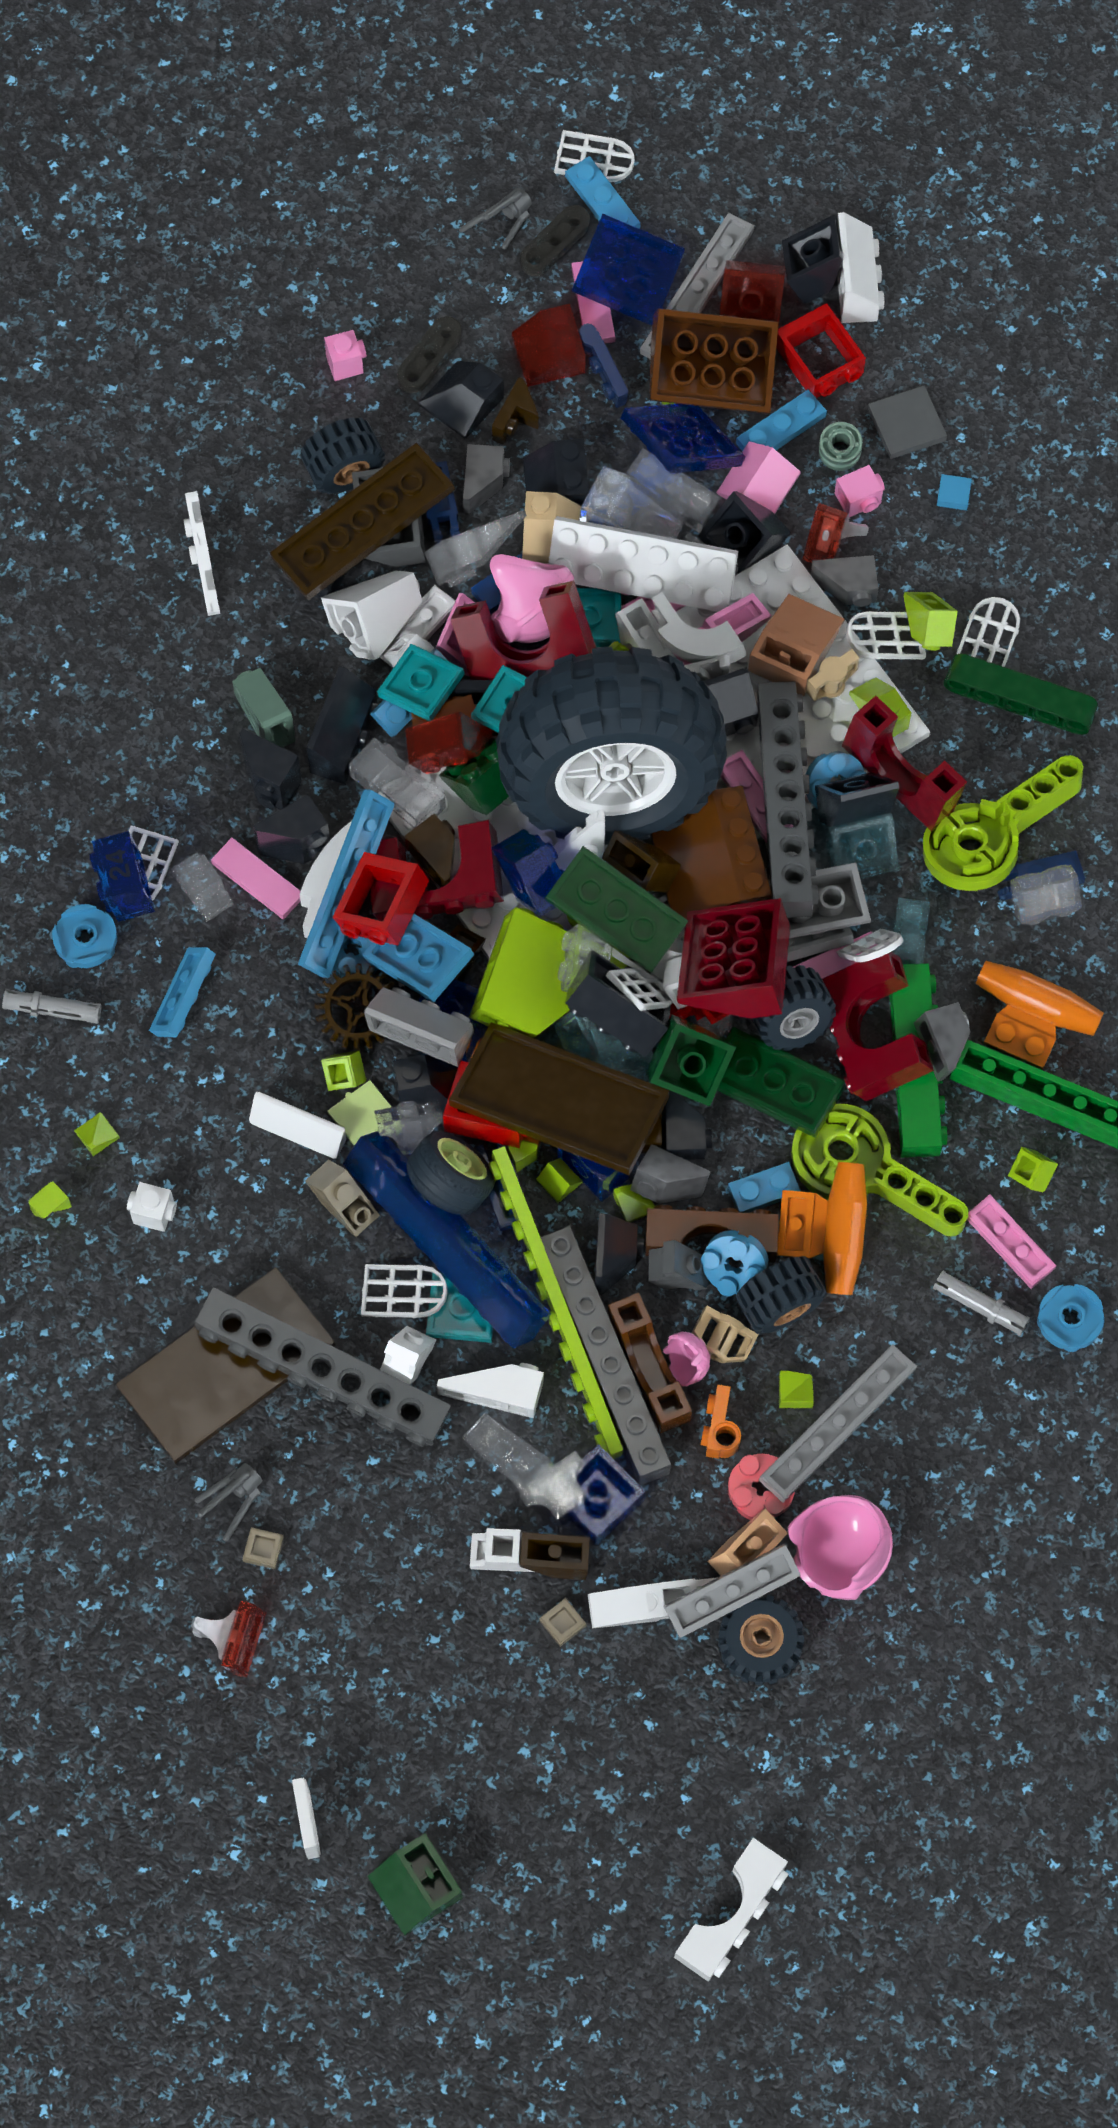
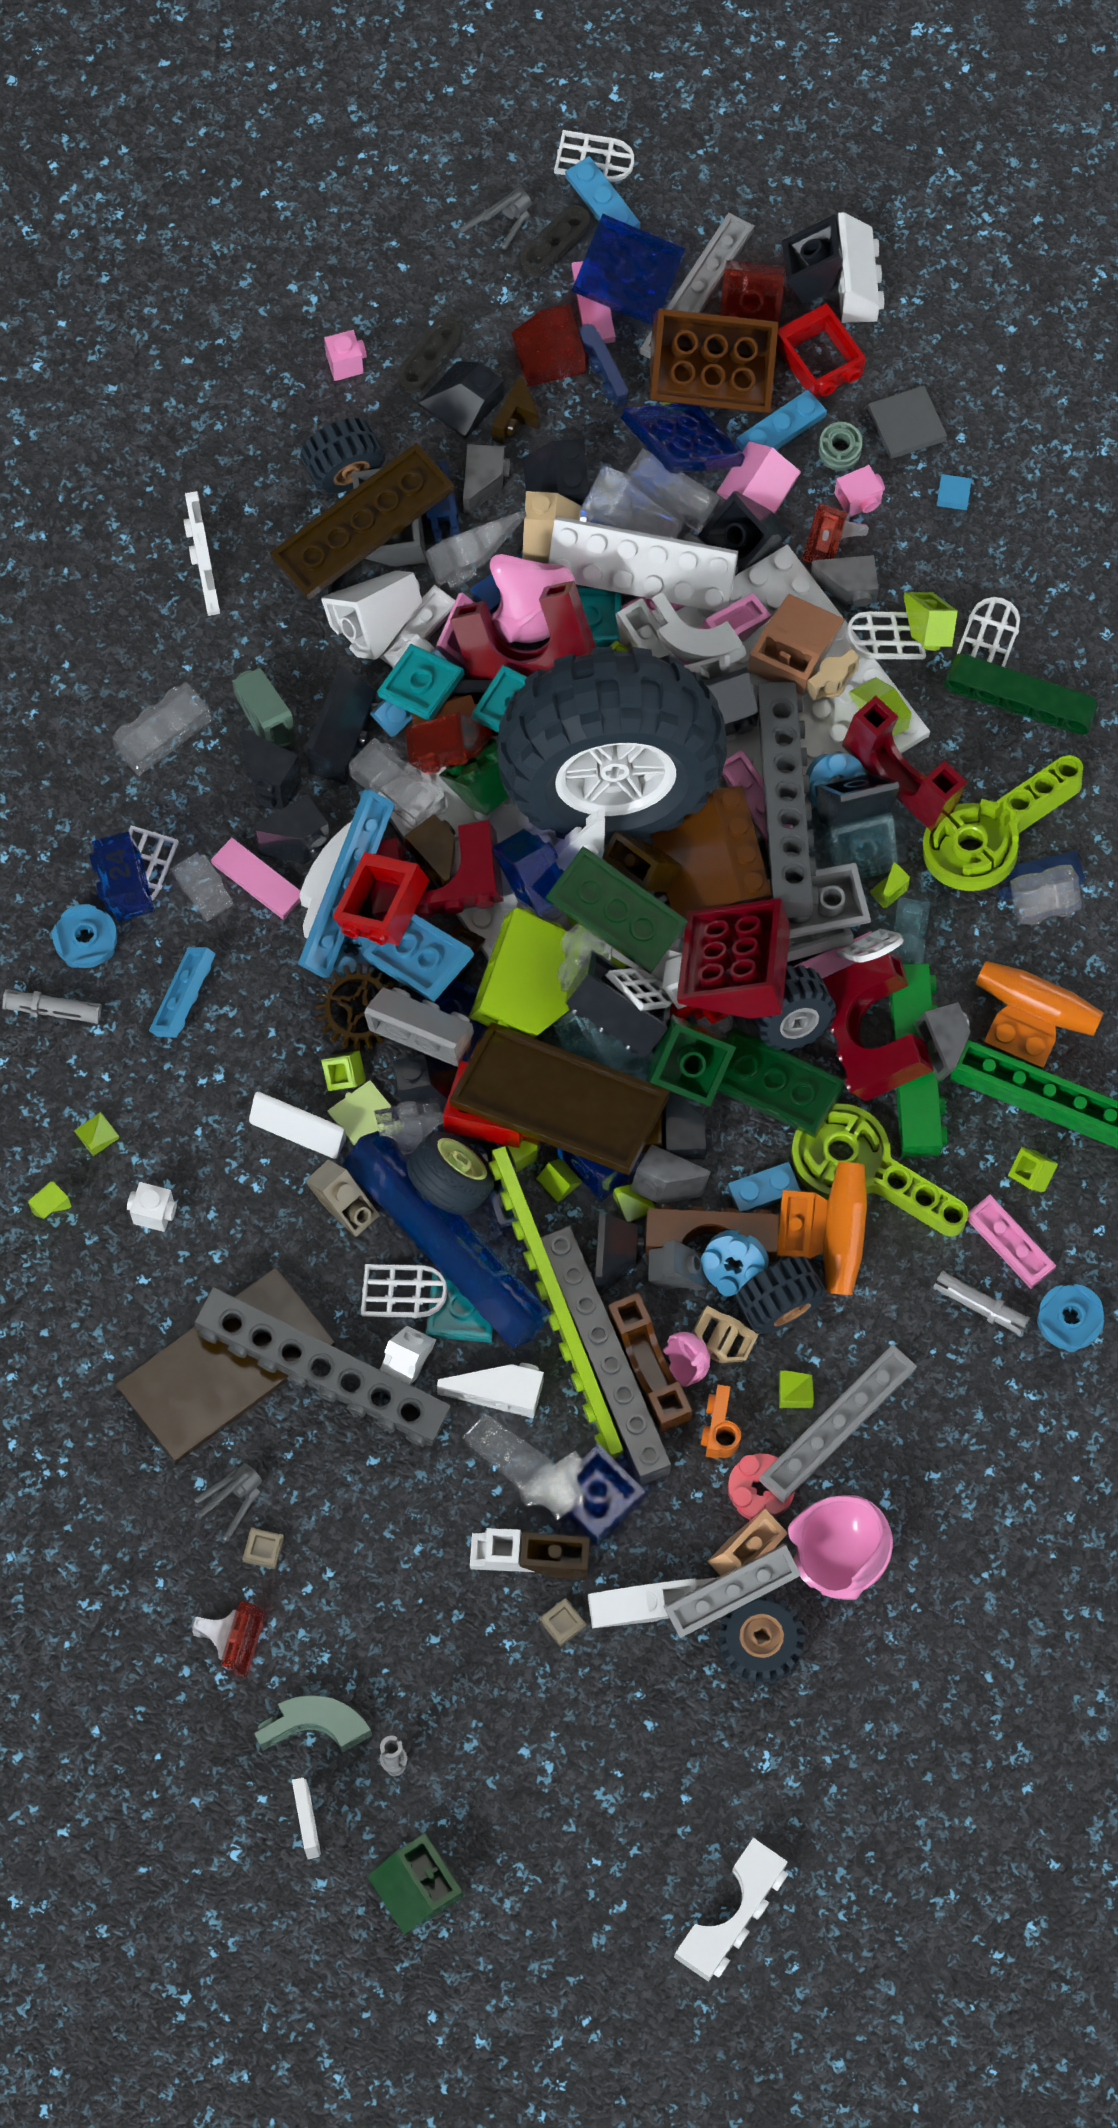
none -> clear brick [112,682,212,776]
none -> sand green arch [254,1695,372,1753]
none -> light grey pin [380,1736,407,1776]
none -> lime slope [870,862,910,908]

